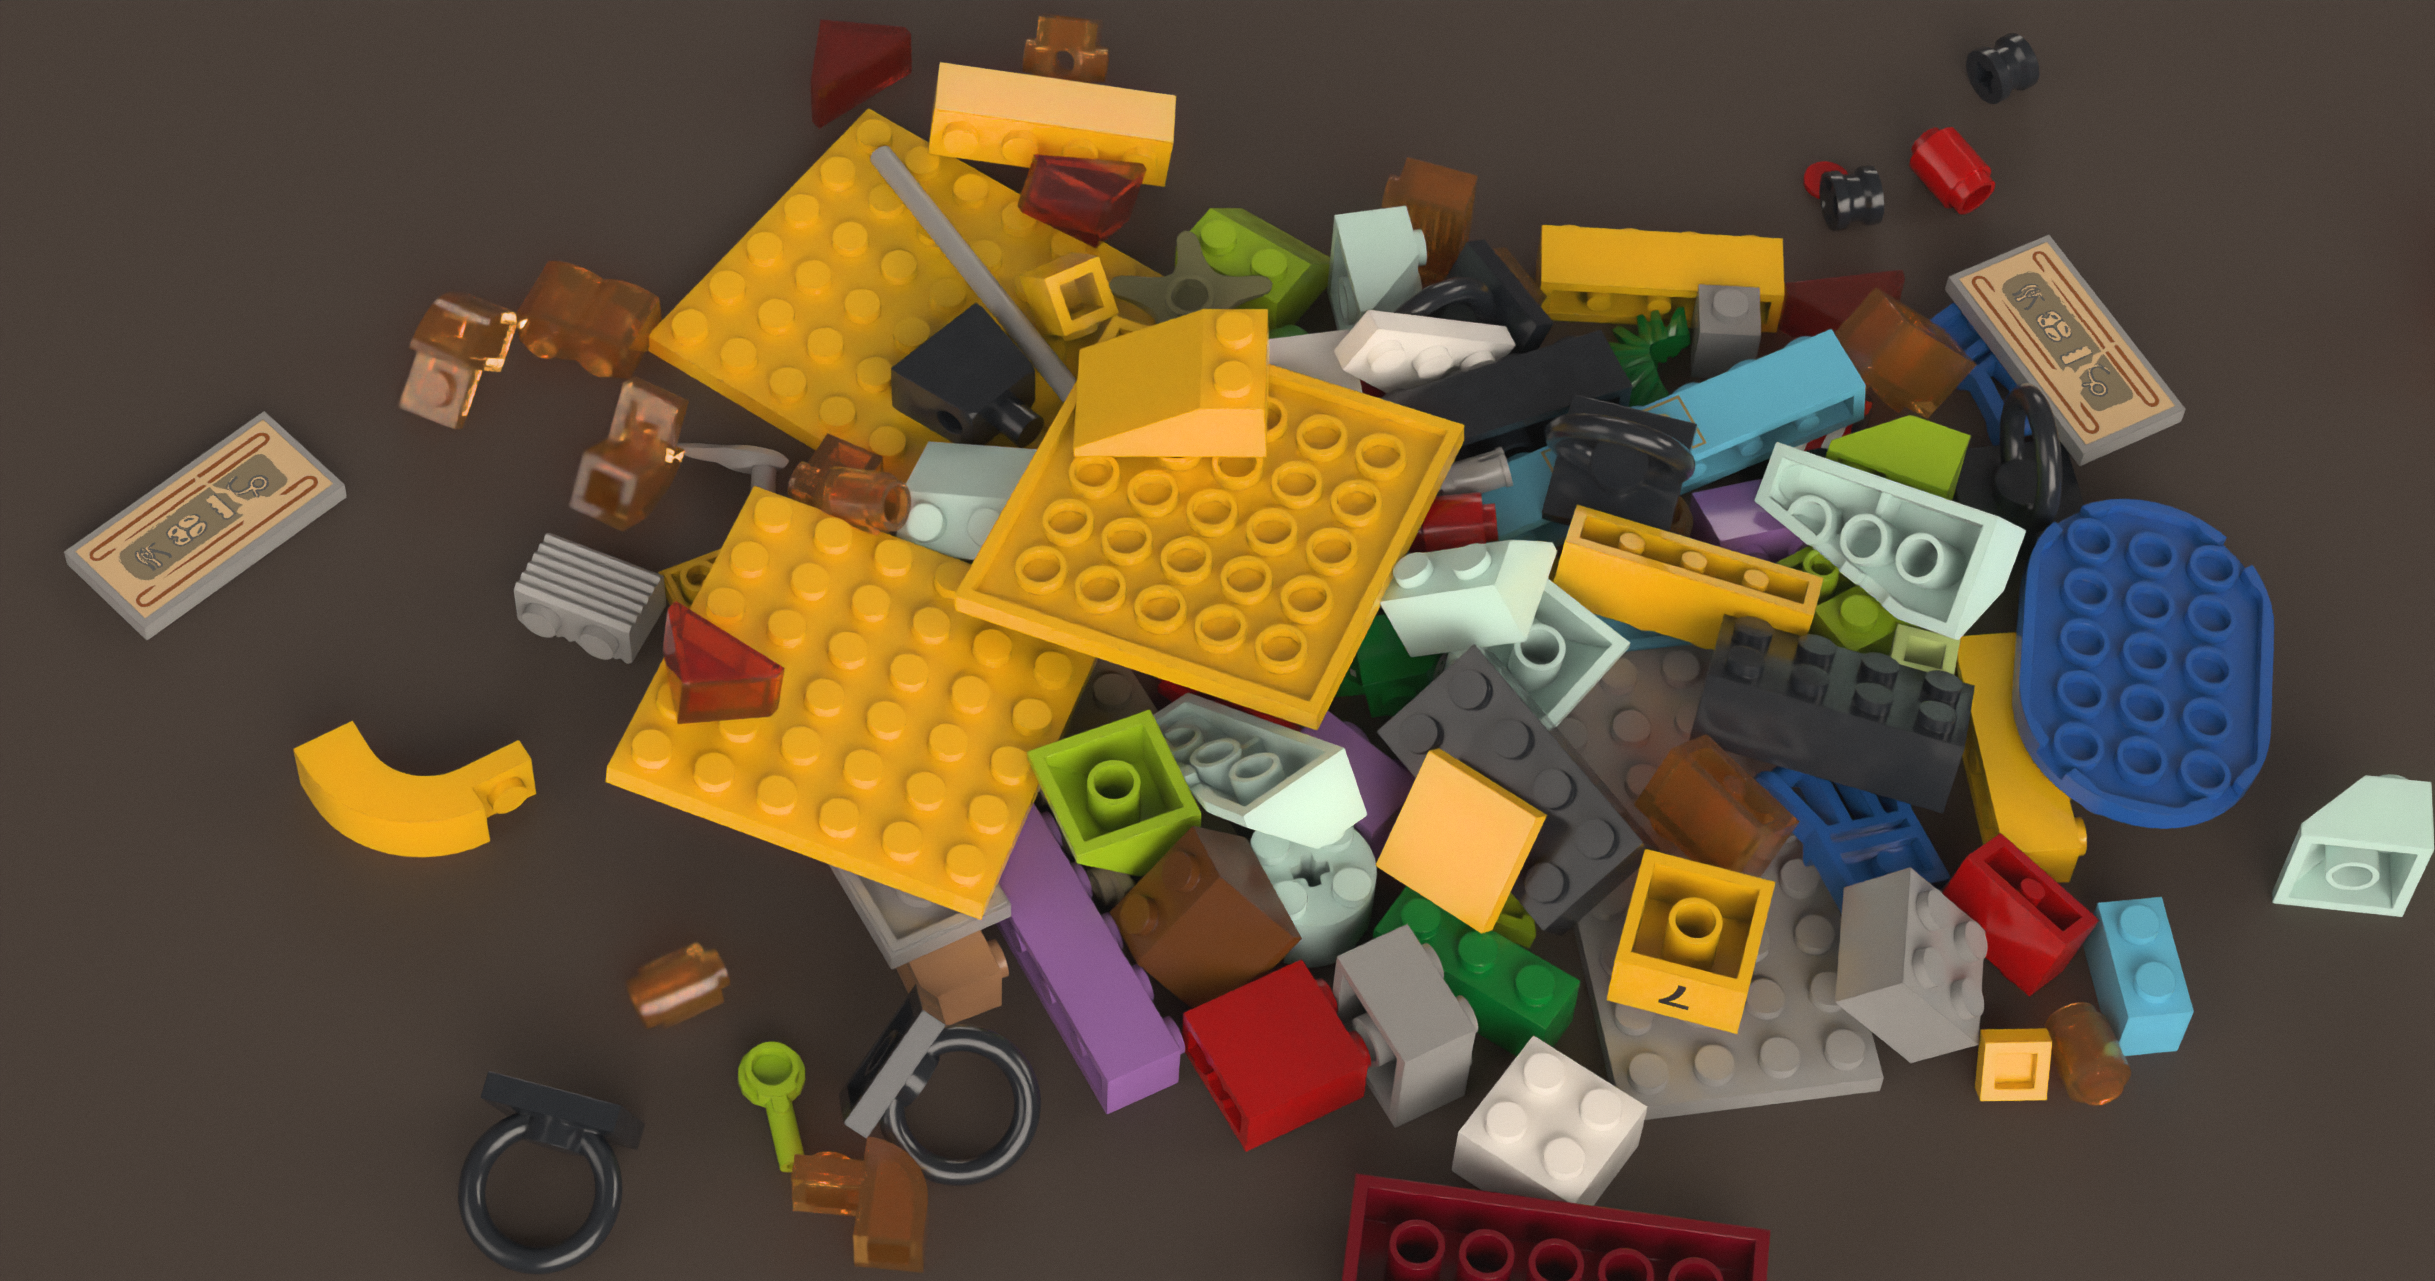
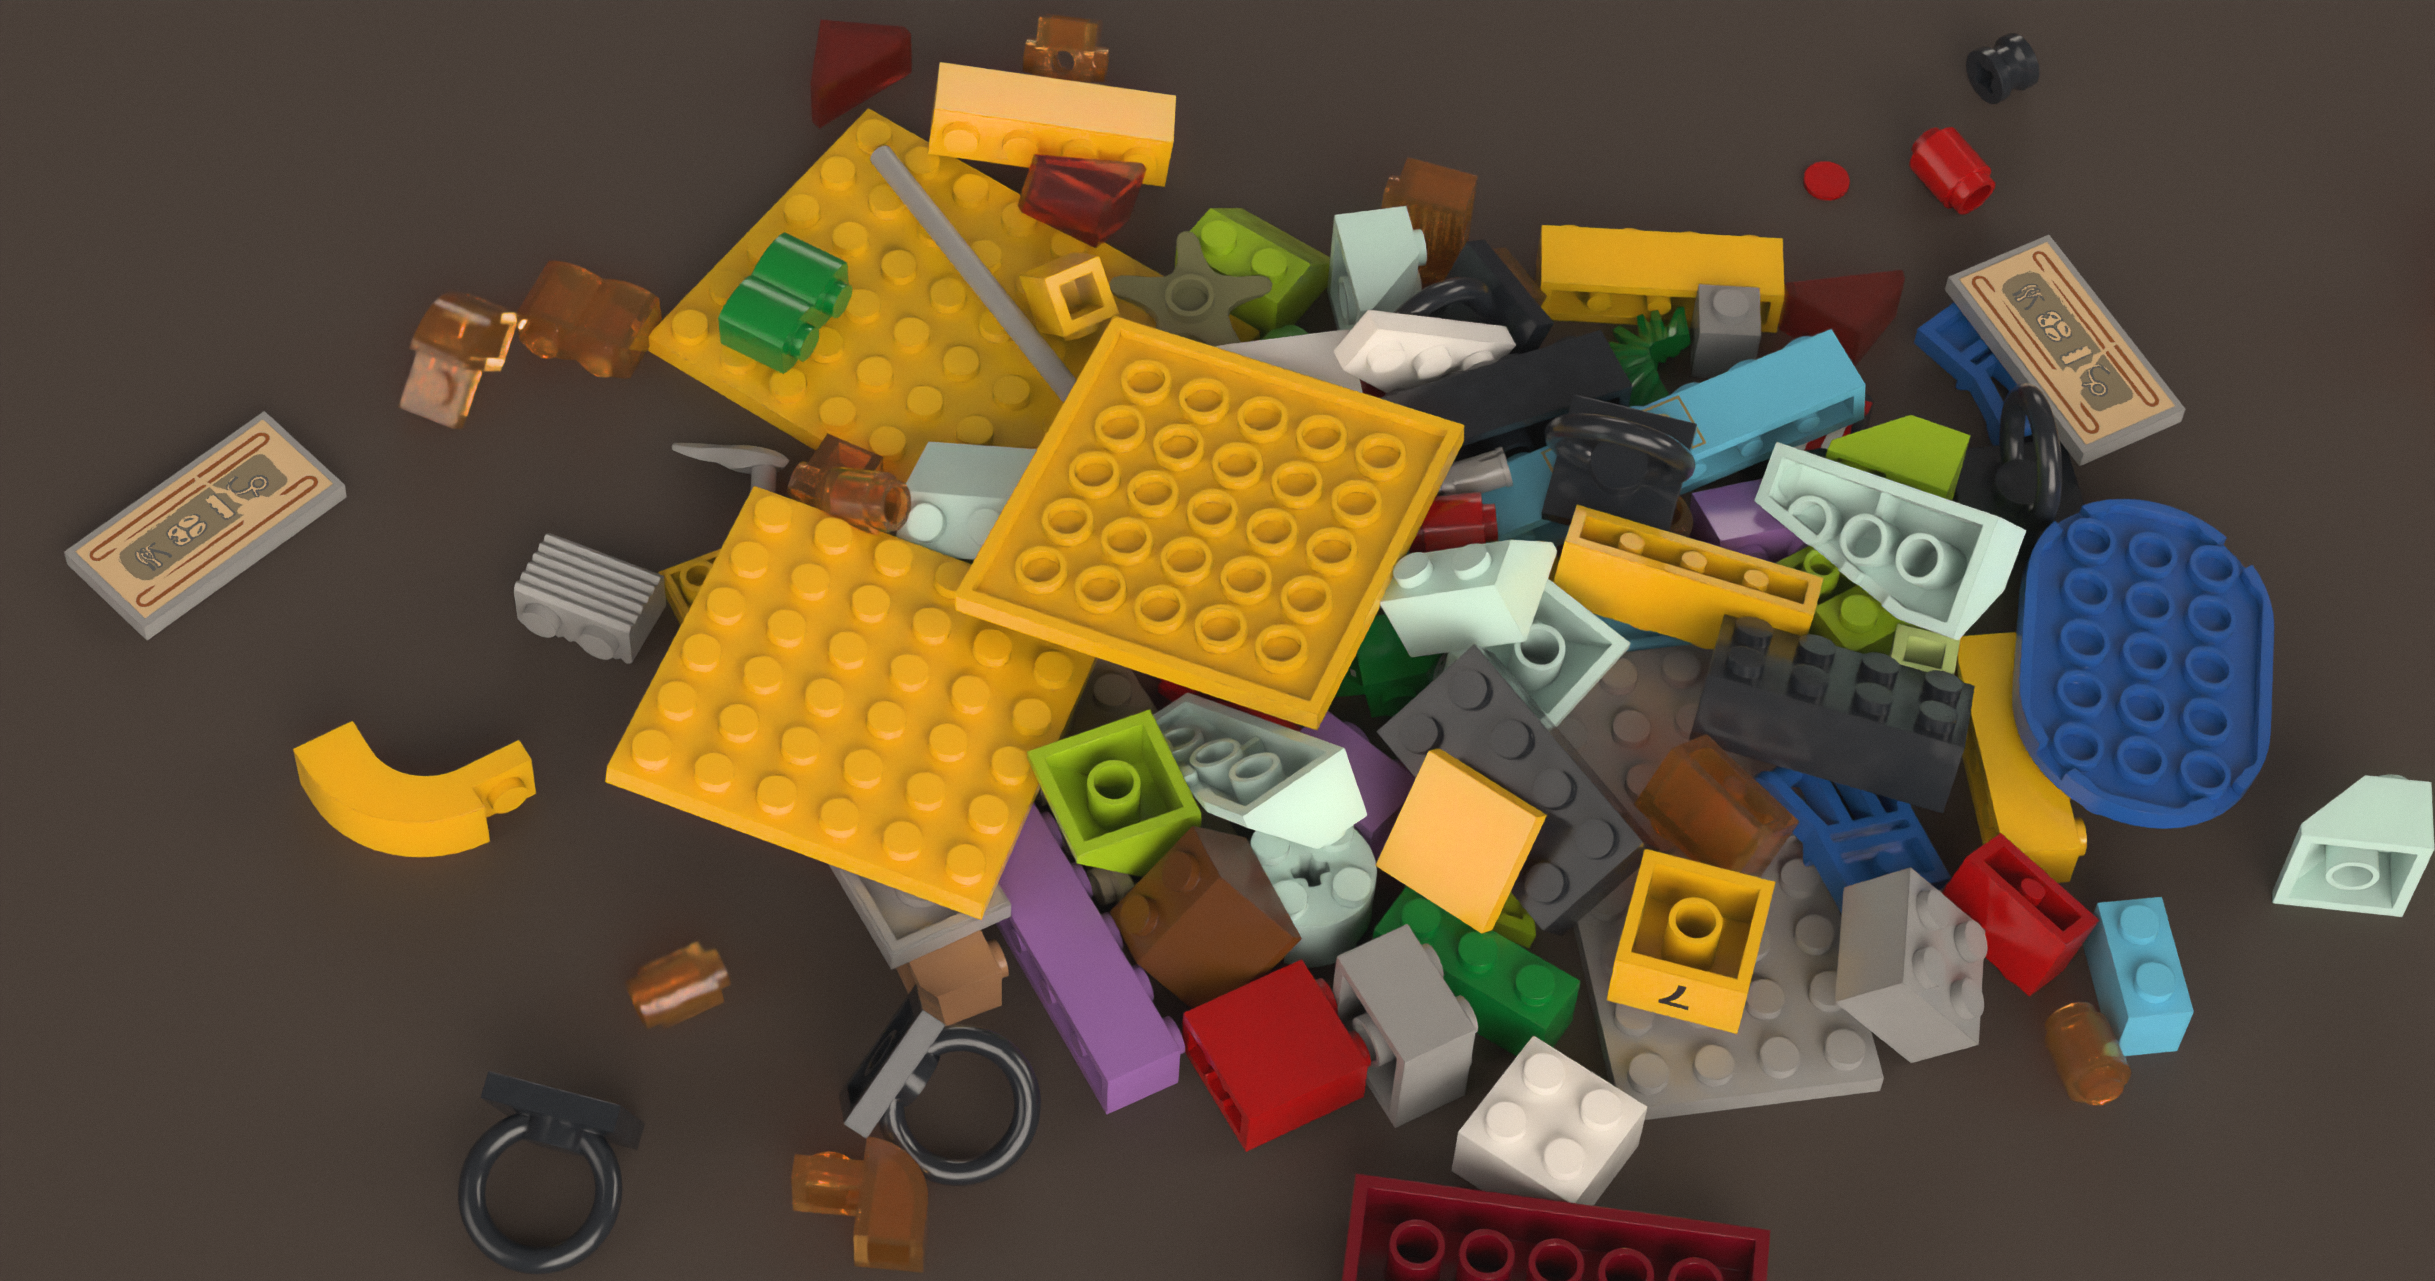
clear orange brick [569,376,689,532] -> none
clear red slope [663,601,785,724] -> none
lime plate [738,1042,807,1172] -> none
black torso [891,302,1044,448] -> none
yellow slope [1073,309,1270,457] -> none
black wheel [1819,165,1884,231] -> none
clear orange brick [1834,287,1976,419] -> none
yellow tile [1975,1028,2052,1101] -> none
none -> green brick [718,232,852,374]

